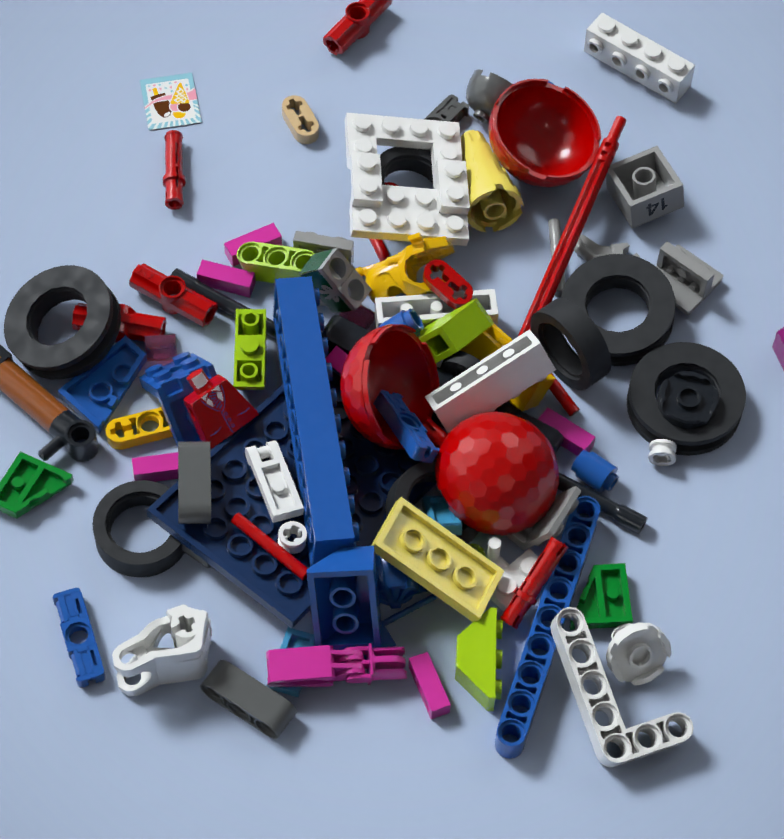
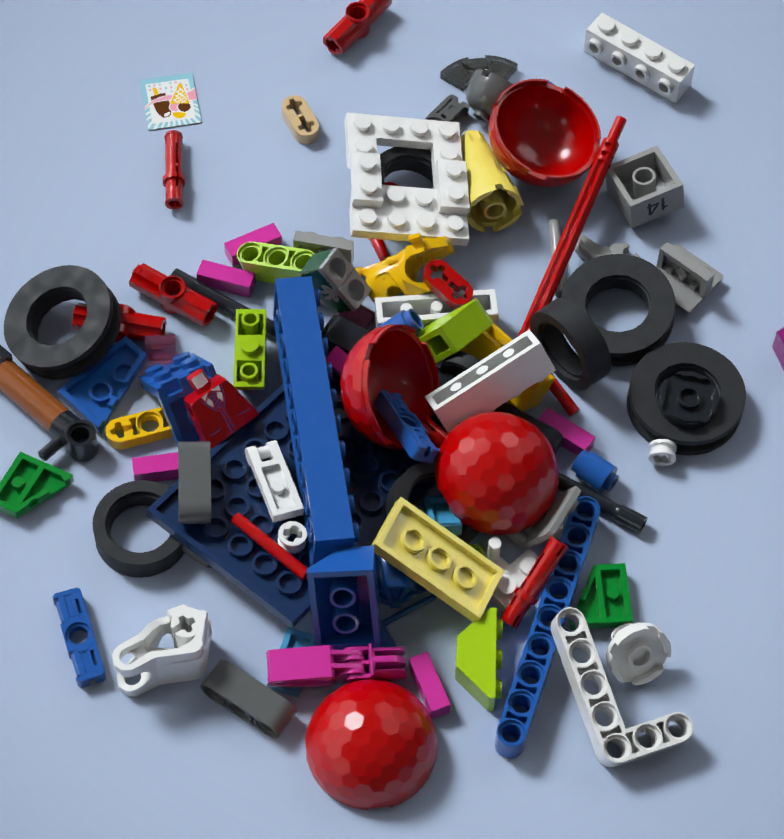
none -> red piece [305,679,438,810]
none -> clear smoke tile [440,55,518,91]

